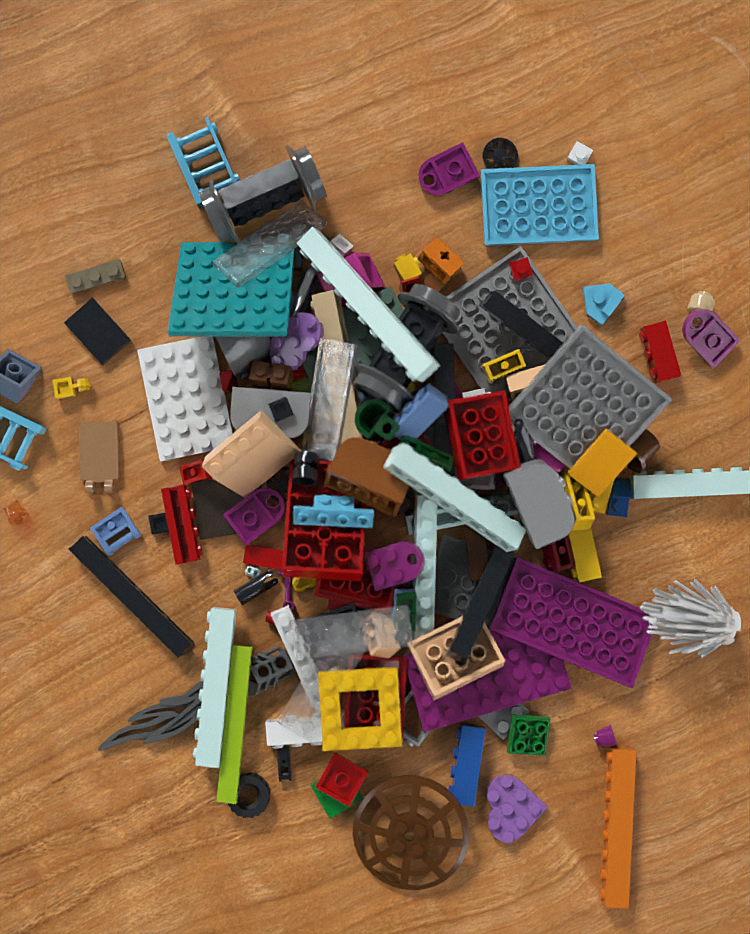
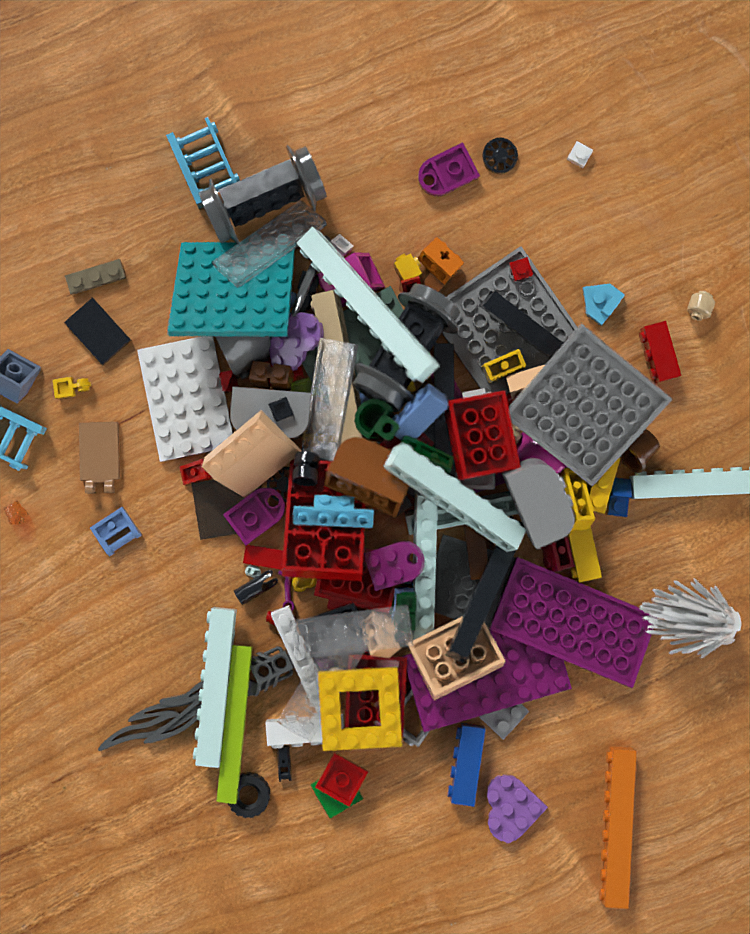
black tile [68,536,194,658] -> none
black tile [148,513,169,535] -> none
red brick [161,484,203,565] -> none
black tile [294,248,303,271] -> none
reddish brown dish [353,775,469,890] -> none
medium azure plate [480,164,599,246] -> none
dark grey plate [493,494,515,514] -> none
green tile [507,714,551,756] -> none
black piece [514,418,536,463] -> none
light orange tile [568,428,637,497] -> none
magenta hat [594,724,617,748] -> none
magenta plate [682,309,741,368] -> none

